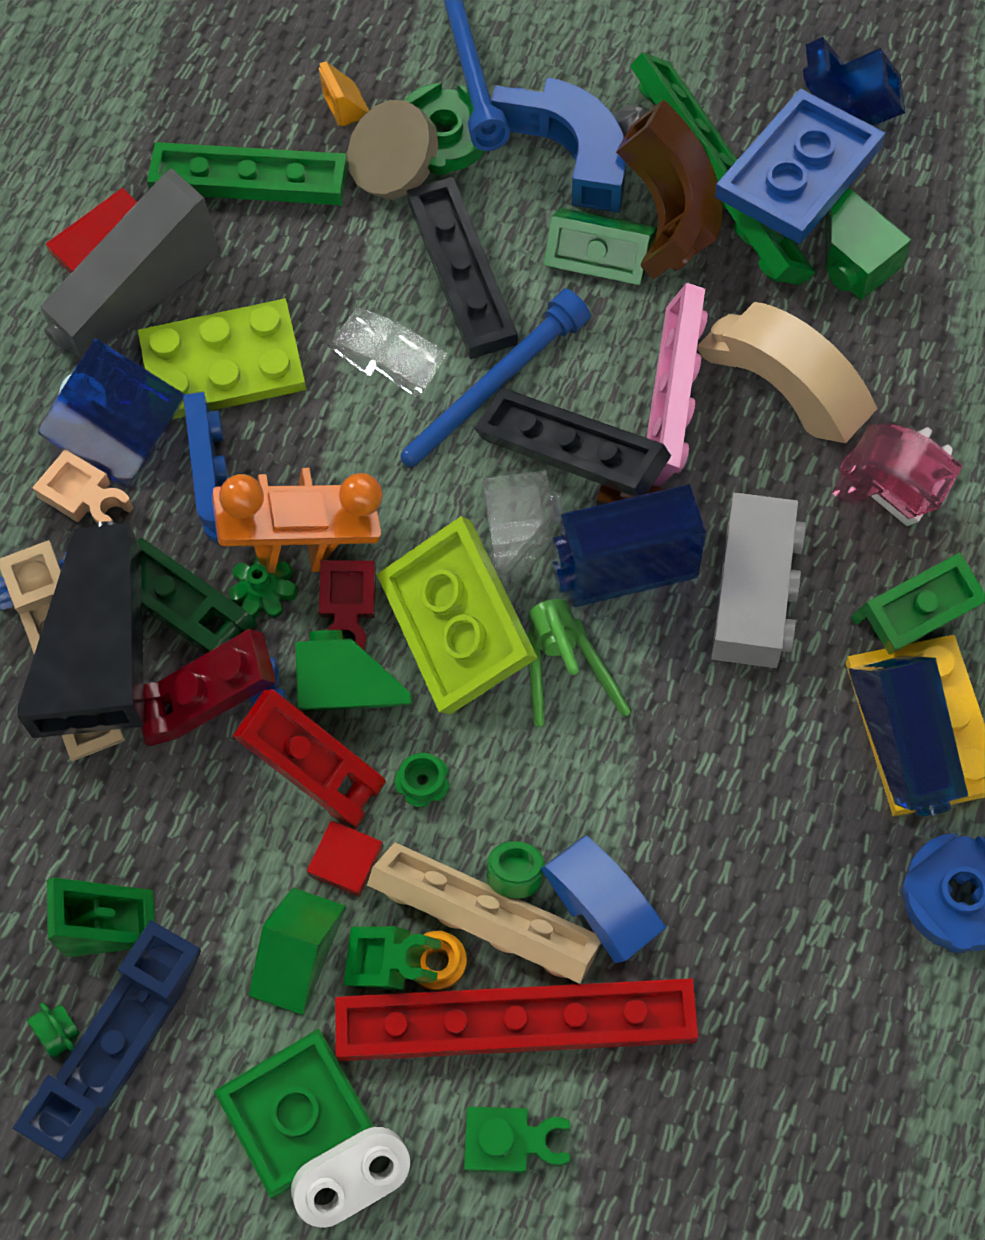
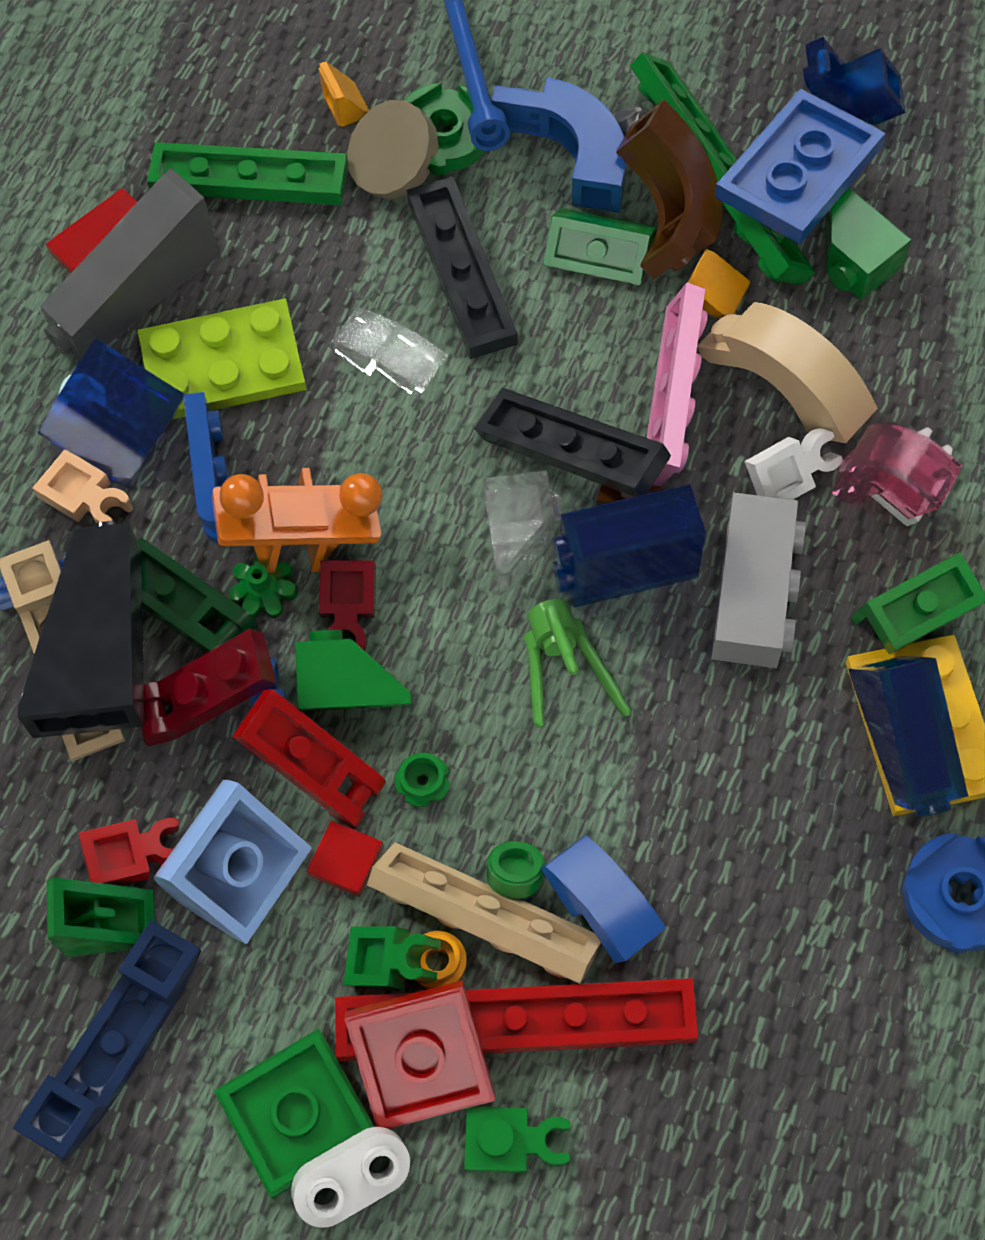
green plate [26,1002,80,1060] -> none
green slope [249,887,346,1016] -> none
lime plate [377,516,538,715] -> none
blue piece [400,289,591,467] -> none
none -> red plate [79,818,179,886]
none -> light blue brick [154,780,312,944]
none -> tile [345,980,495,1129]
none -> light orange slope [688,249,751,319]
none -> white plate [745,428,843,500]

